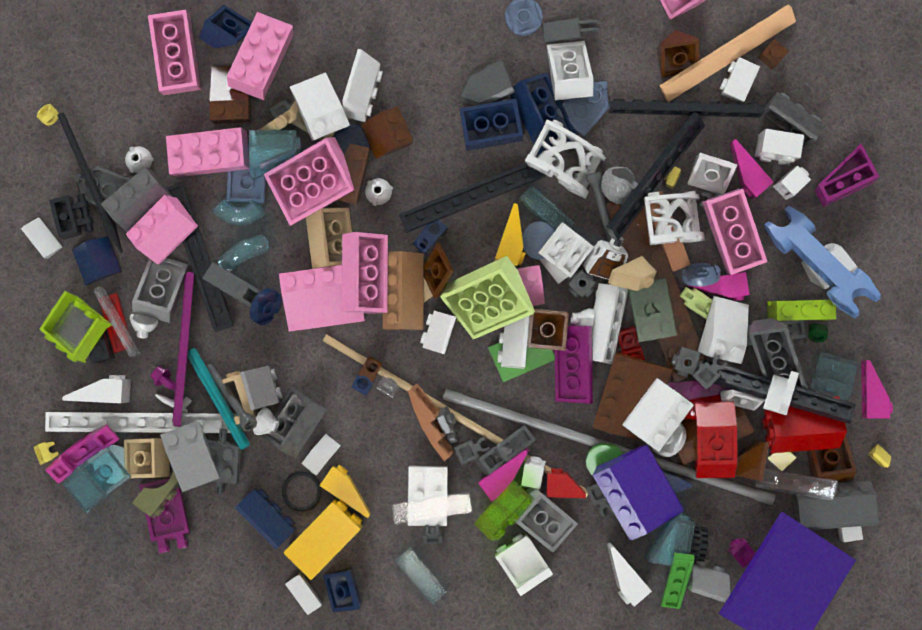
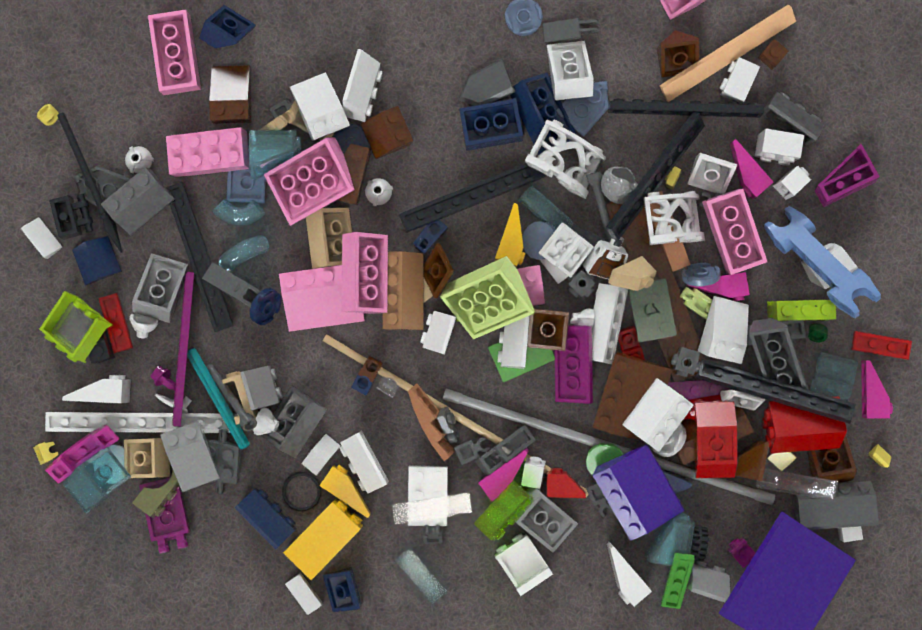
clear tile [94,286,140,358] -> none
bright pink slope [126,195,198,264] -> none
bright pink brick [227,12,293,100] -> none
dark grey plate [693,355,728,390] -> none
white panel [763,371,799,415] -> none
none -> white slope [339,431,389,494]
none -> red tile [851,331,912,360]

